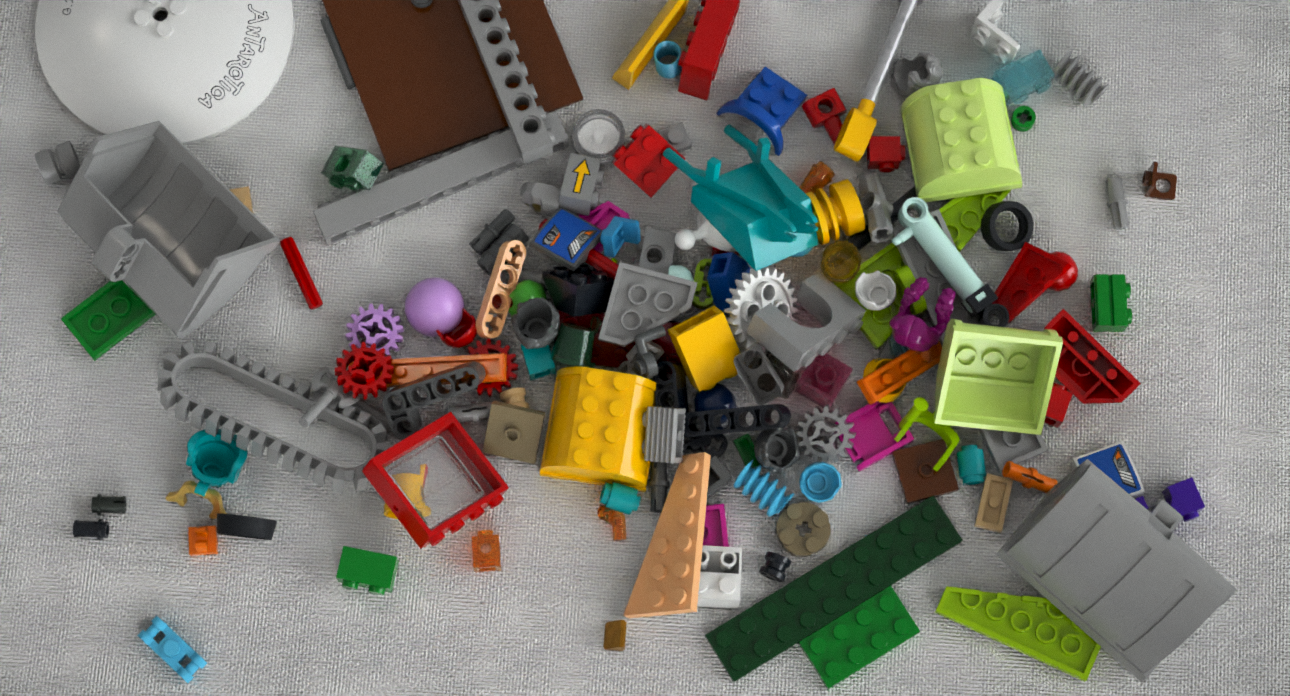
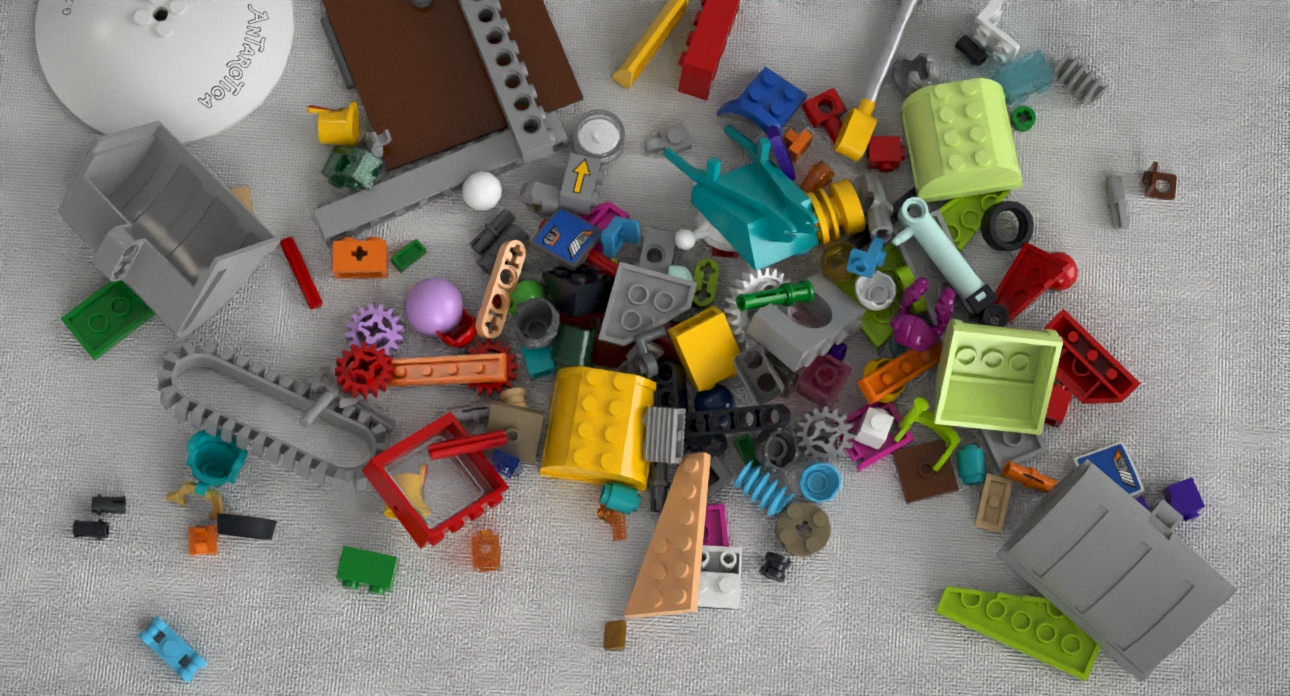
light grey wheel [35,140,81,185] -> none
dark grey beam [382,361,486,440] -> none
red plate [611,123,686,198] -> none
medium azure piece [653,40,682,79] -> none
dark green plate [705,496,963,683] -> none
blue slope [707,252,751,315] -> none
green plate [798,586,920,690] -> none
green brick [1090,274,1132,332] -> none
none -> yellow hat [307,101,360,147]
none -> orange brick [333,237,388,279]
none -> light grey plate [357,129,392,168]
none -> green piece [391,239,427,273]
none -> red axle [427,430,507,460]
none -> white hair [462,171,502,211]
none -> clear blue plate [491,448,523,479]
none -> green pin [736,279,814,311]
none -> dark purple tile [767,125,796,181]
none -> orange tile [783,129,813,163]
none -> dark purple plate [825,343,847,364]
none -> dark azure bracket [847,237,886,279]
none -> white brick [853,407,894,450]
none -> black pin [955,35,988,67]

